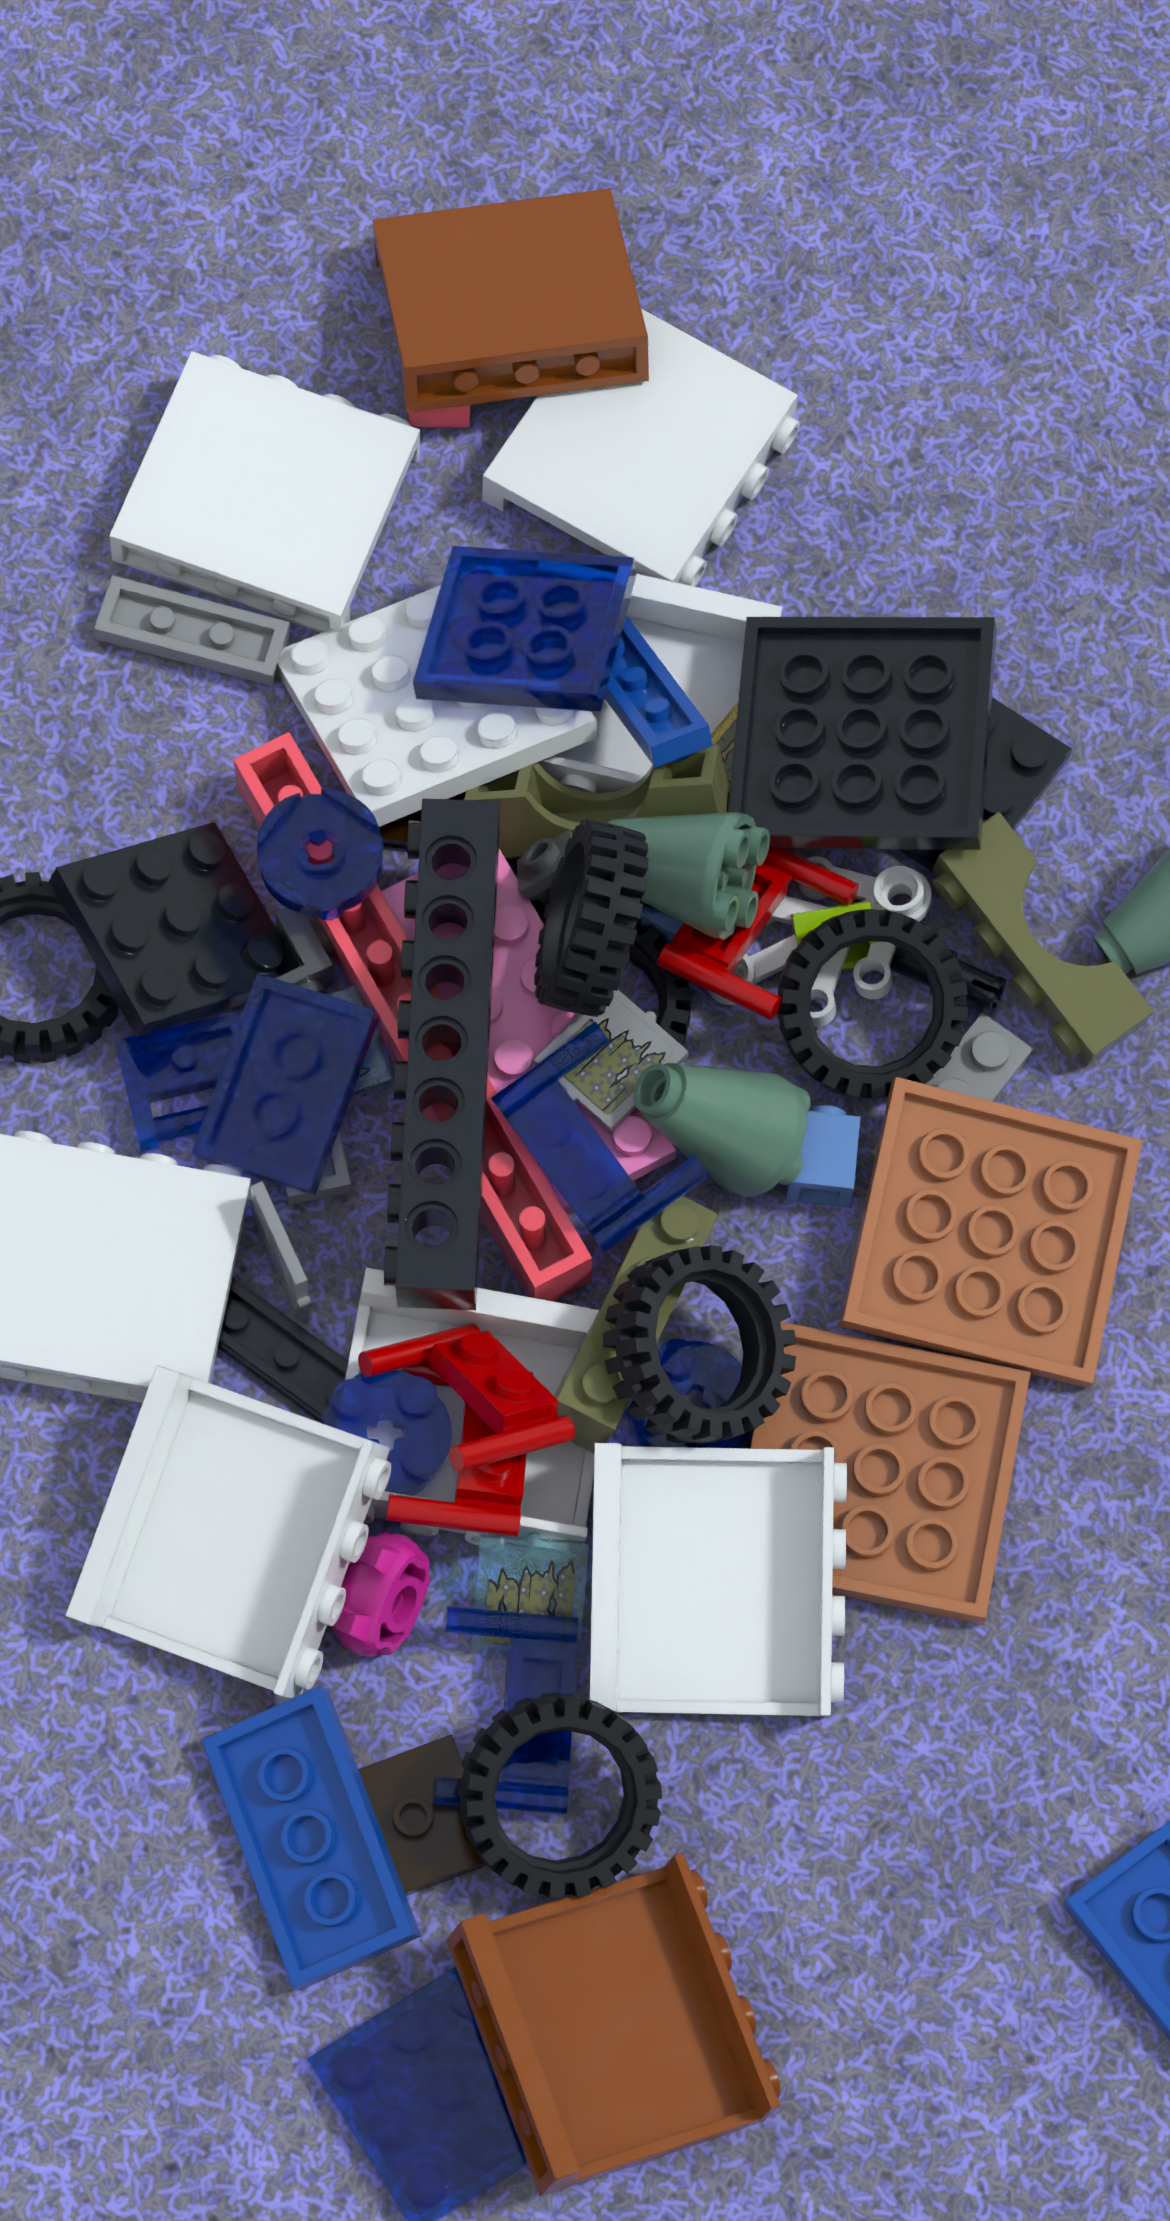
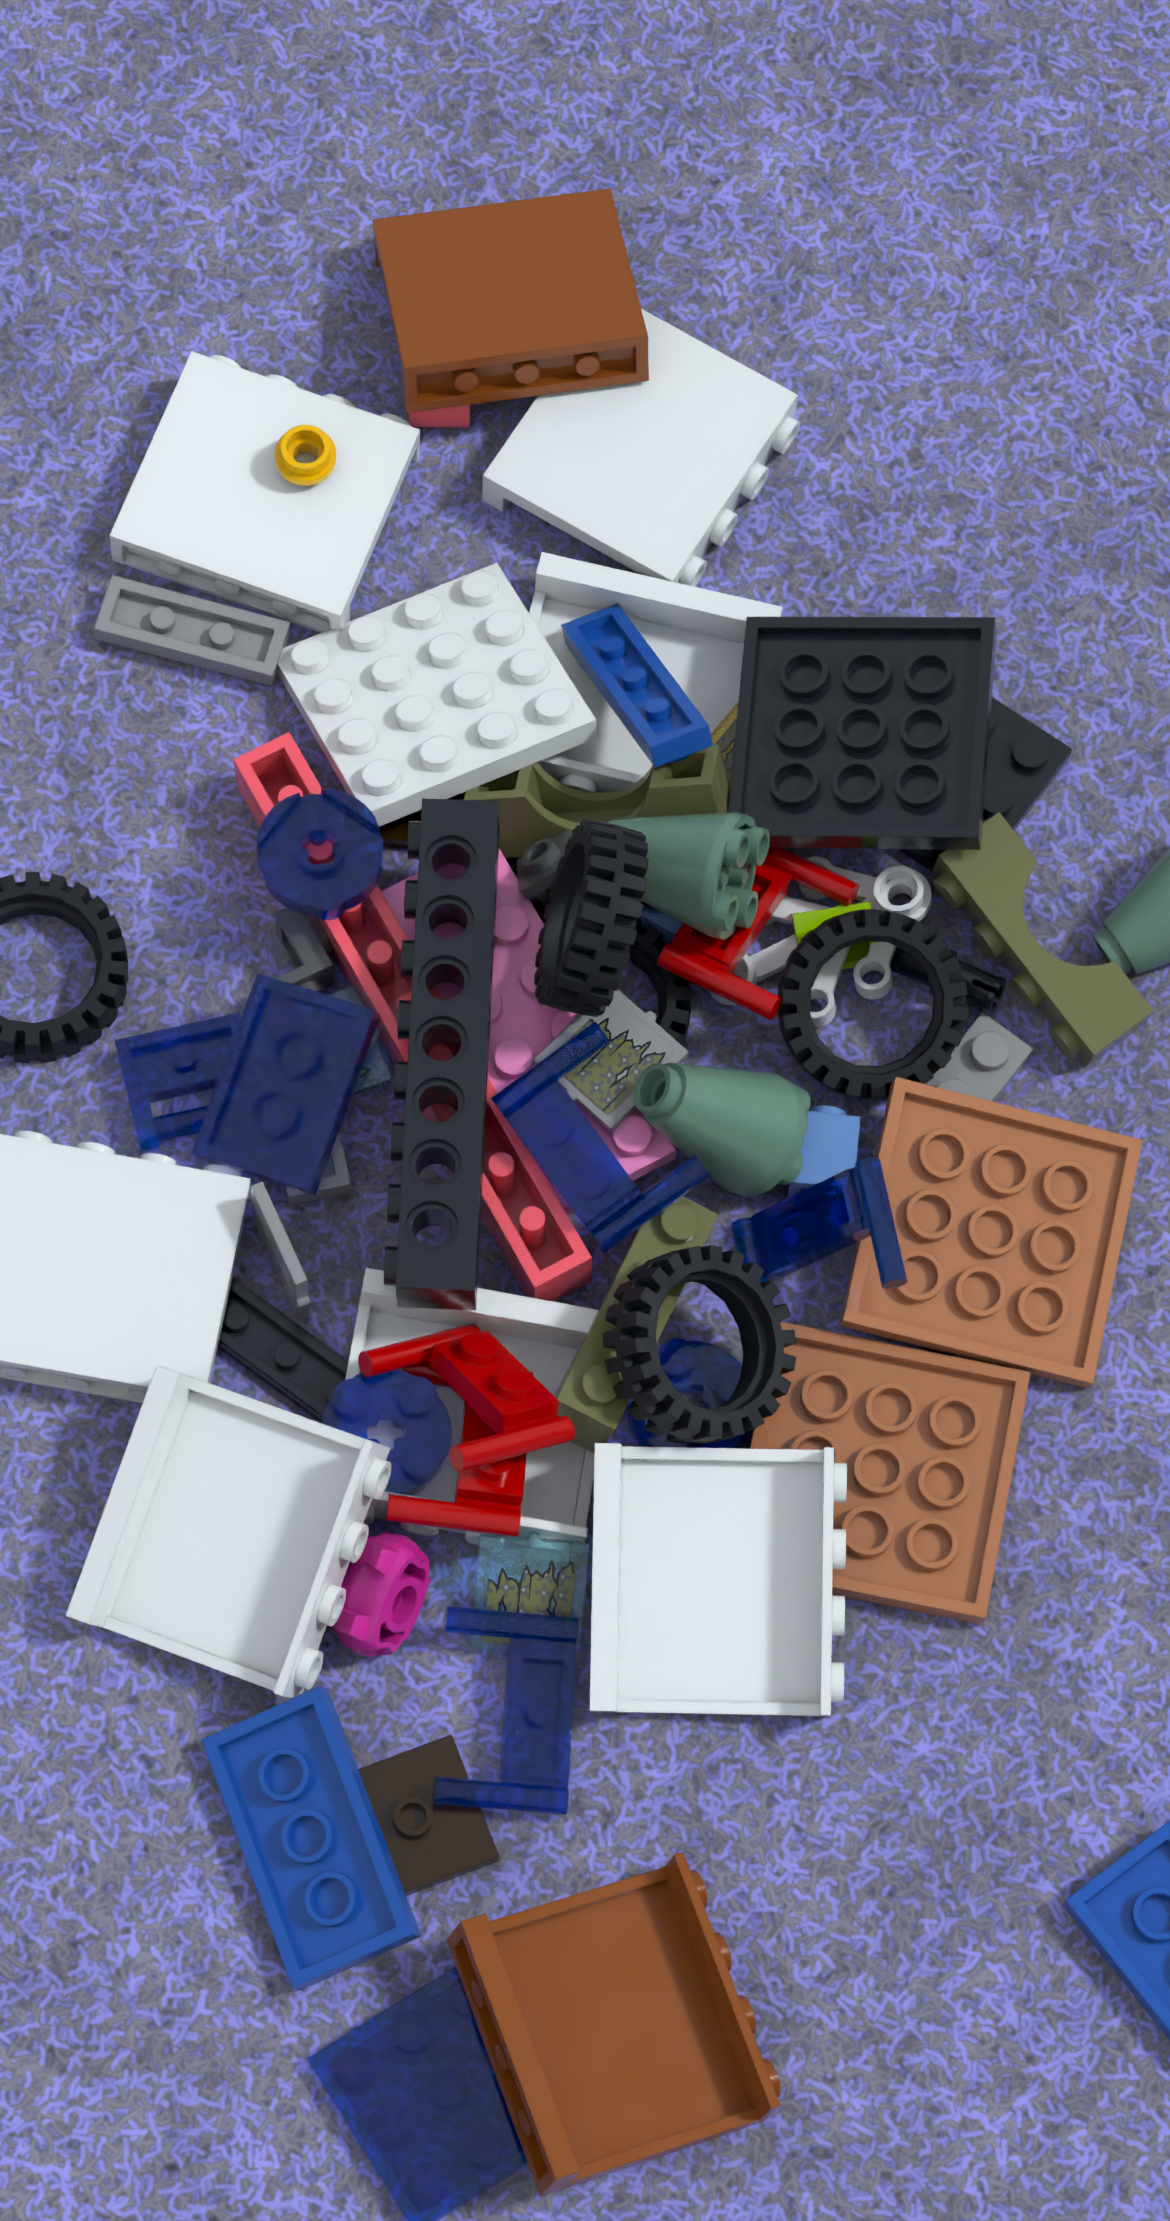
black plate [49,822,298,1038] -> none
clear blue plate [413,546,637,712] -> none
black tyre [457,1693,662,1899] -> none
none -> yellow plate [275,425,336,486]
none -> clear blue plate [731,1157,908,1305]

